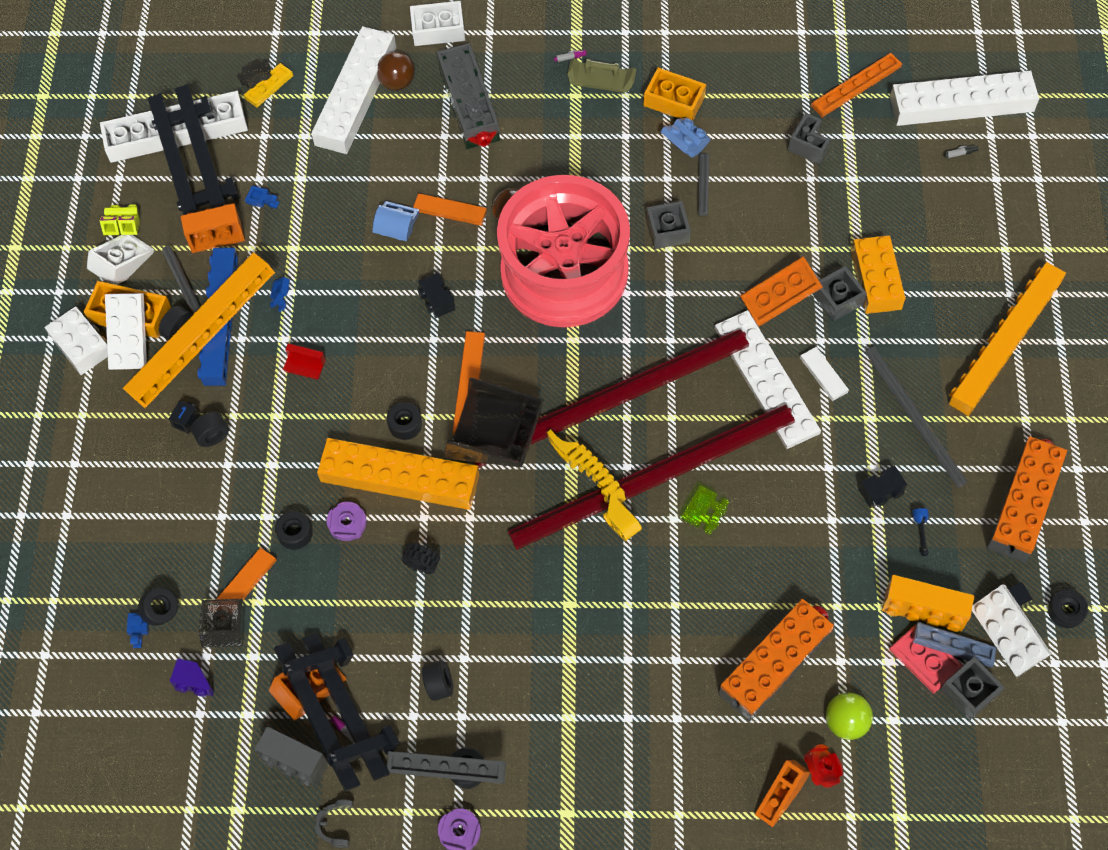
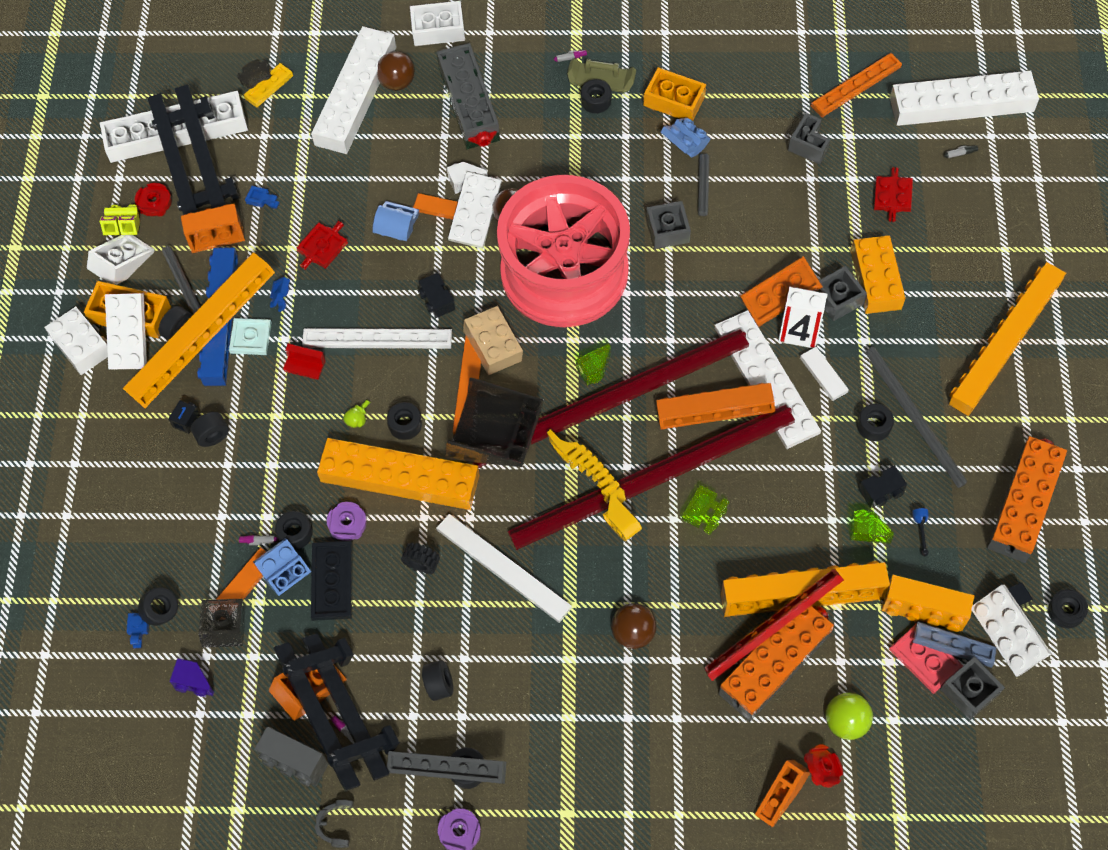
none -> red plate [135,183,172,217]
none -> light aqua tile [229,318,272,355]
none -> piece [239,535,278,546]
none -> medium blue brick [253,538,311,596]
none -> red plate [296,221,348,270]
none -> white tile [302,328,452,349]
none -> black plate [311,541,353,621]
none -> lime piece [343,400,370,428]
none -> white tile [436,514,572,623]
none -> white slope [447,162,488,194]
none -> white plate [448,172,502,249]
none -> tan brick [463,306,523,375]
none -> clear neon green slope [576,343,611,386]
none -> black tyre [581,79,612,114]
none -> reddish brown piece [611,603,657,649]
none -> orange brick [656,383,775,429]
none -> red tile [704,569,844,681]
none -> light orange brick [720,561,890,617]
none -> white slope [779,286,827,348]
none -> clear neon green slope [851,510,894,544]
none -> black tyre [857,403,894,442]
none -> red plate [874,167,913,222]

